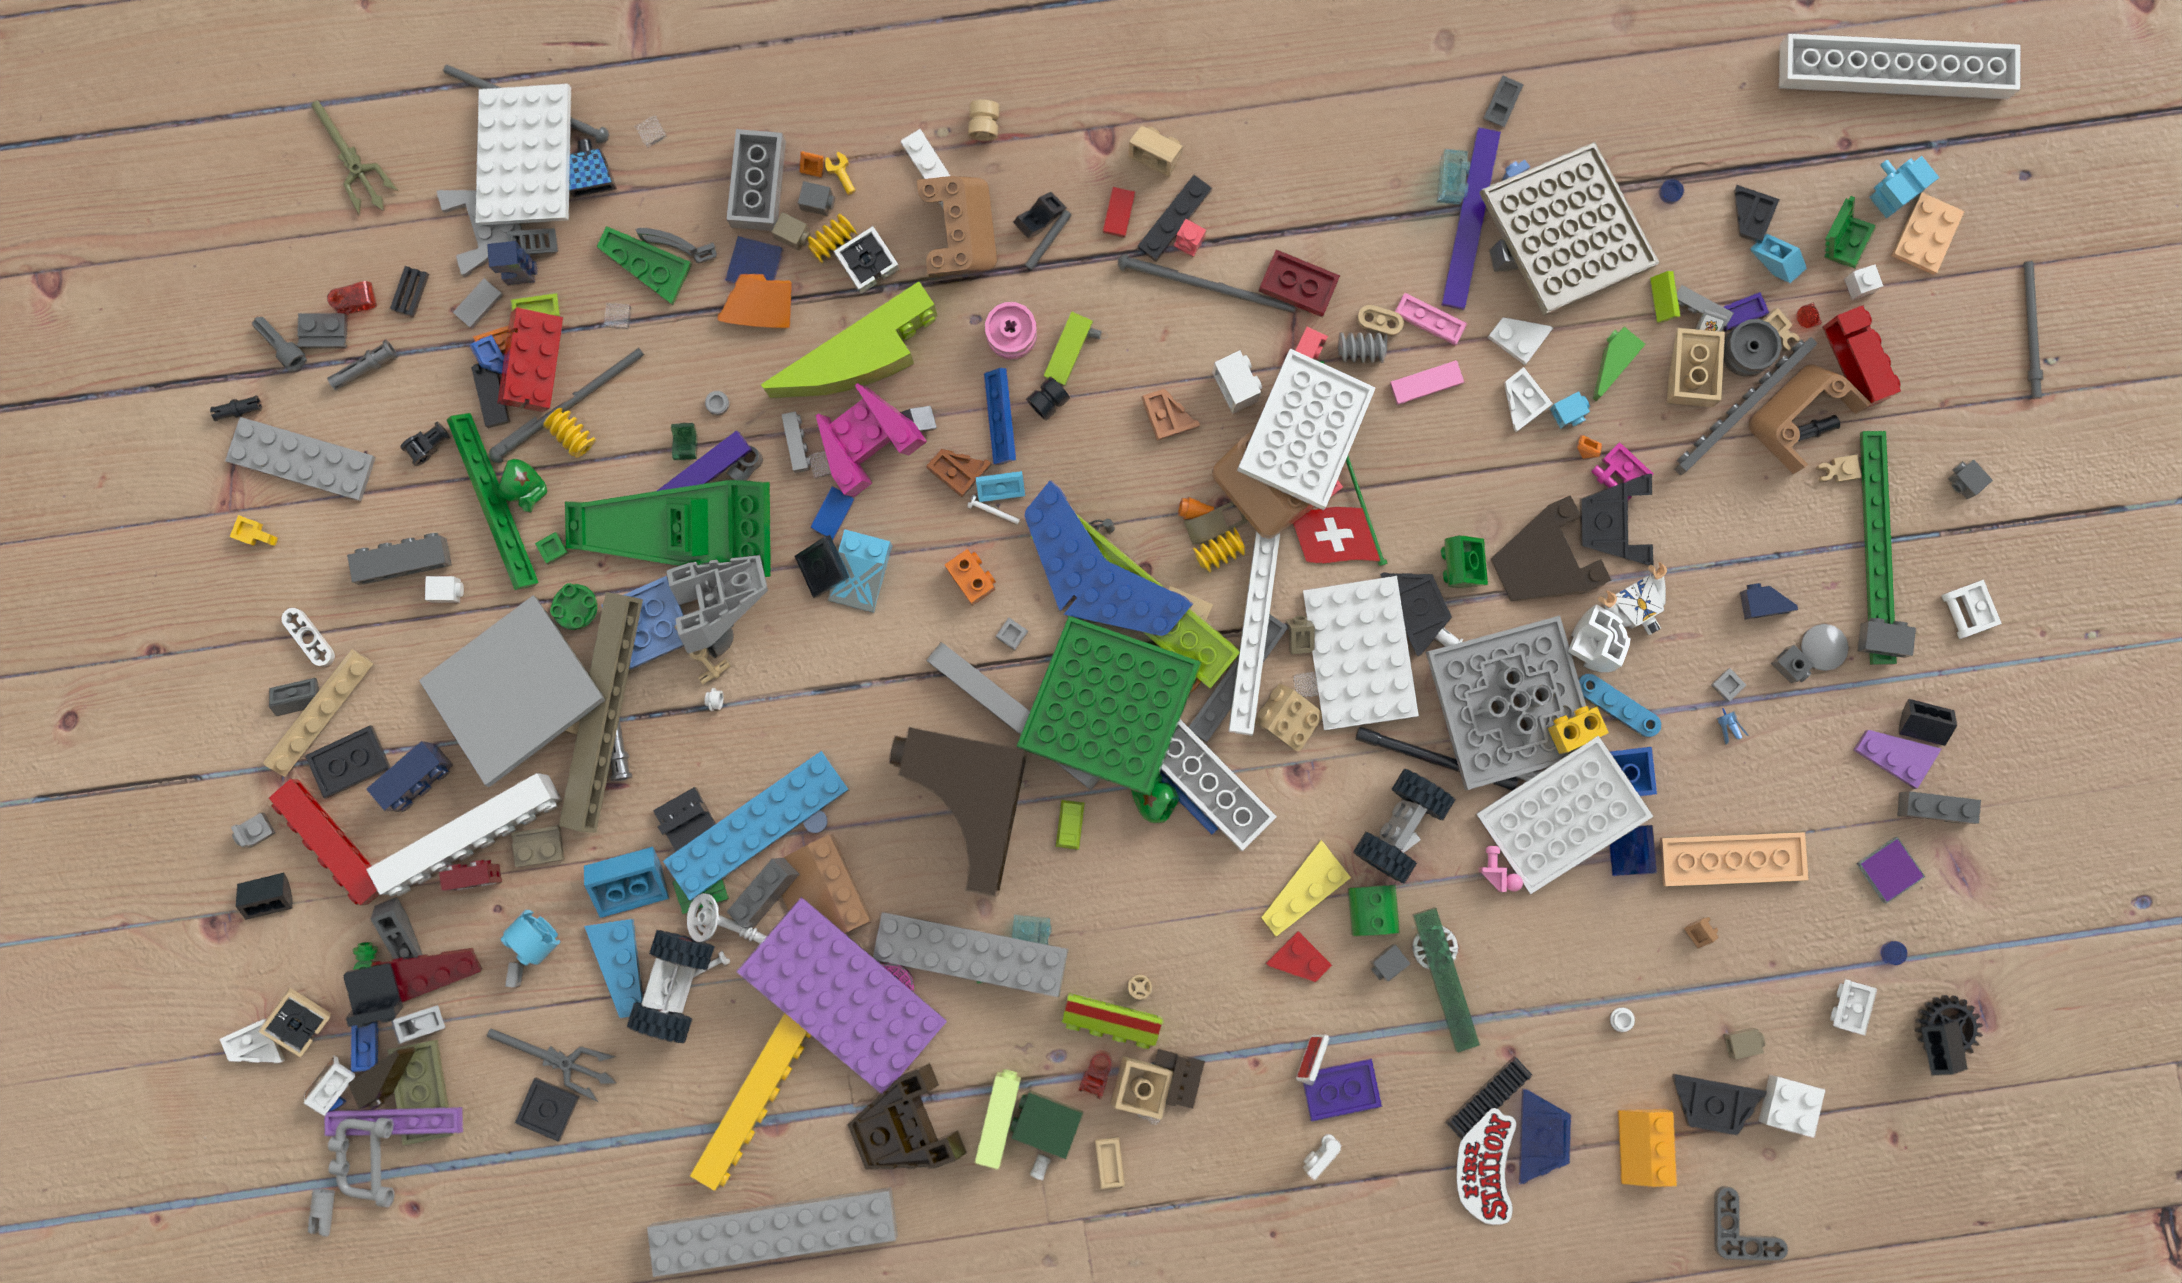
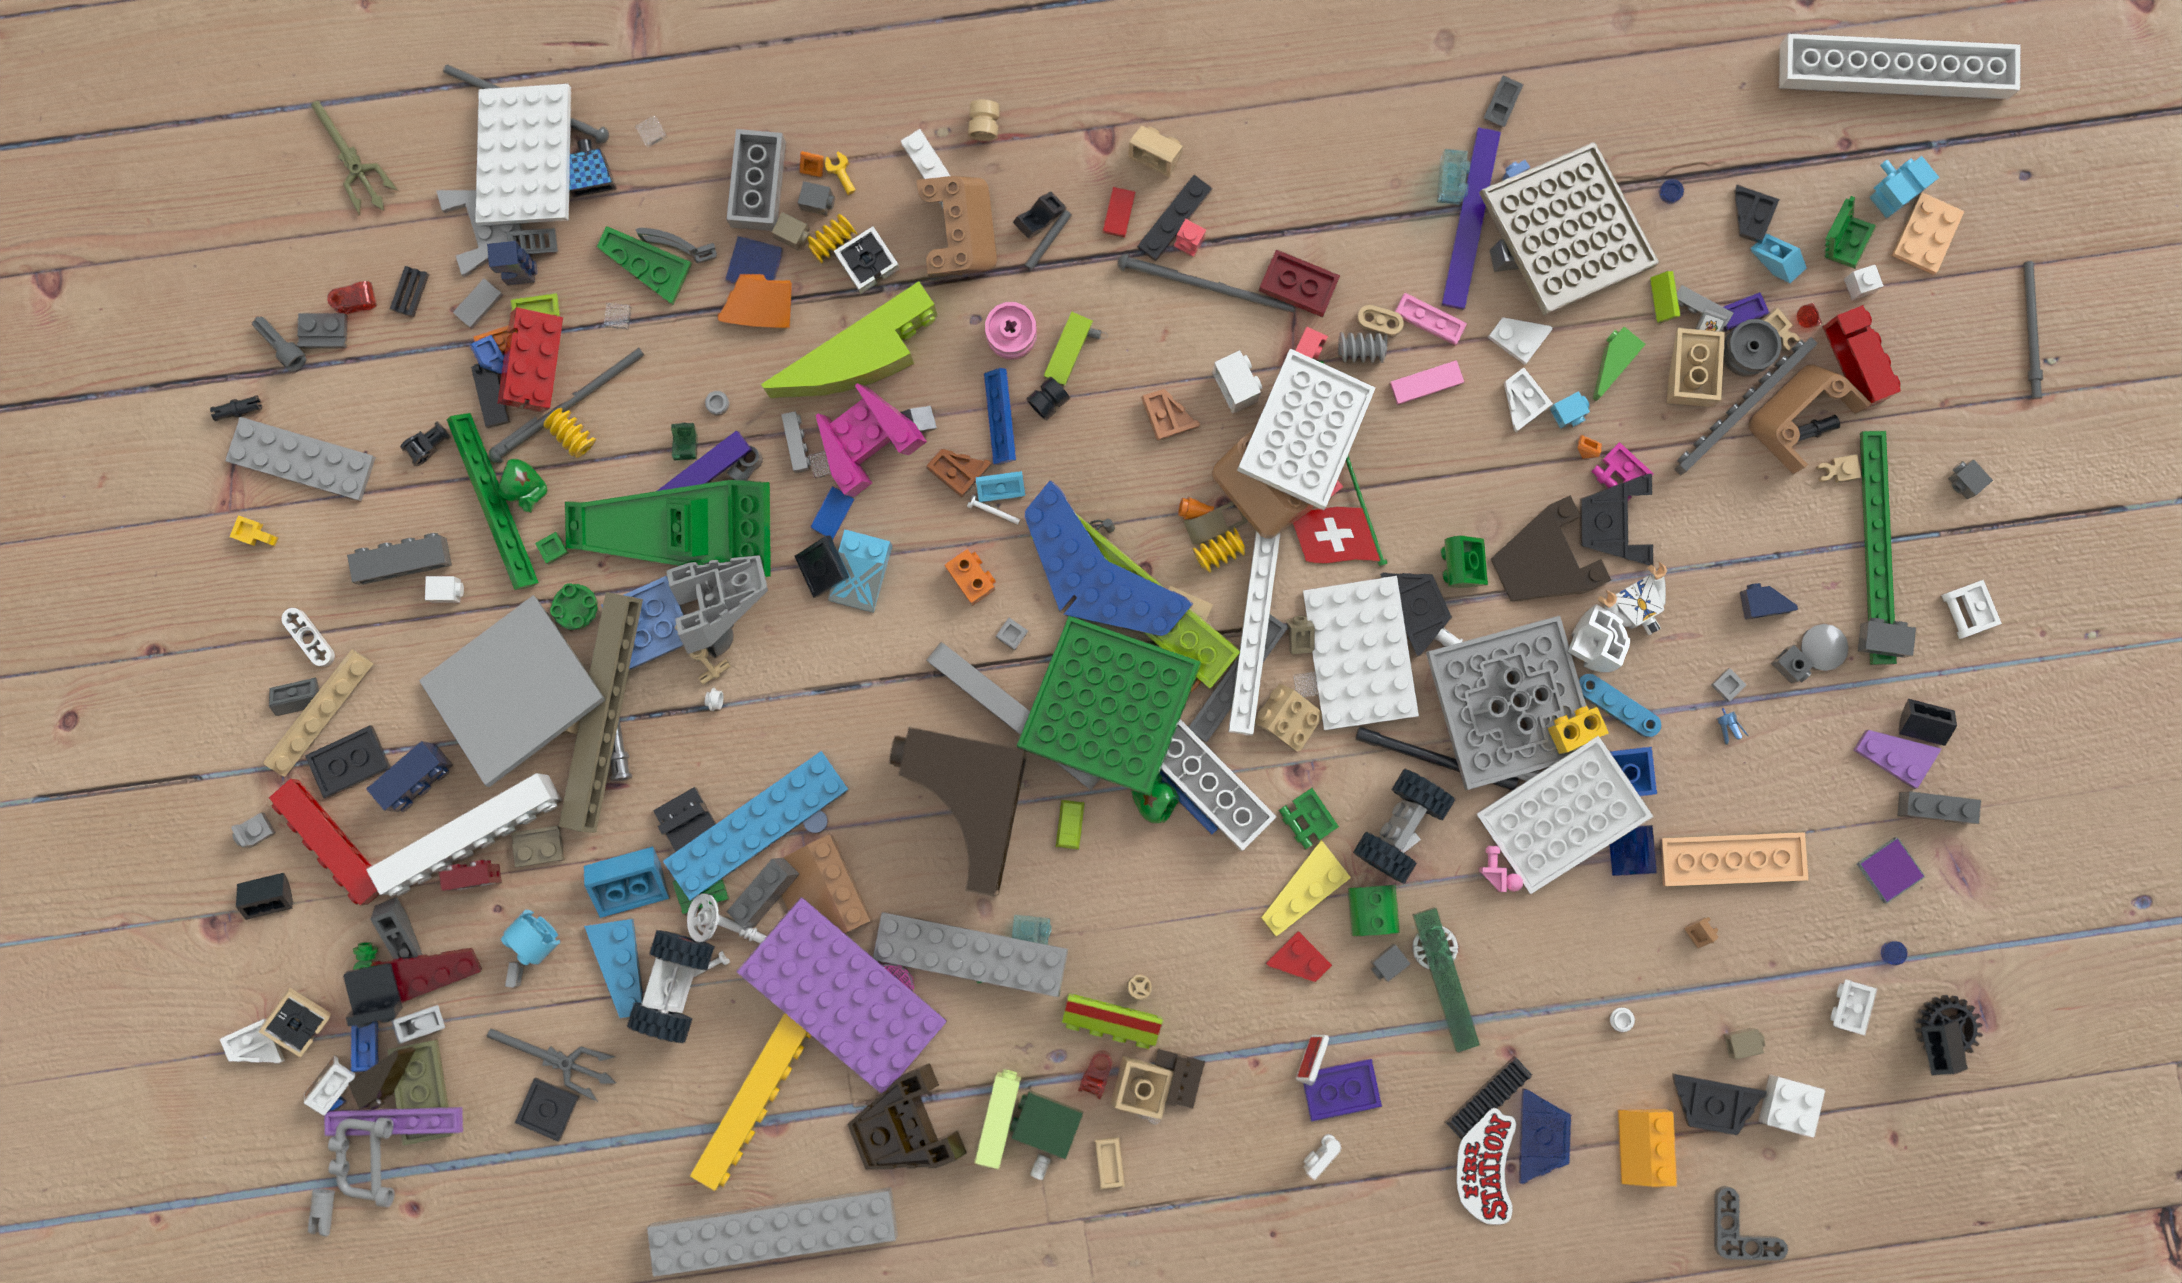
flat silver pin [327,339,398,390] -> none
none -> green plate [1278,788,1339,850]

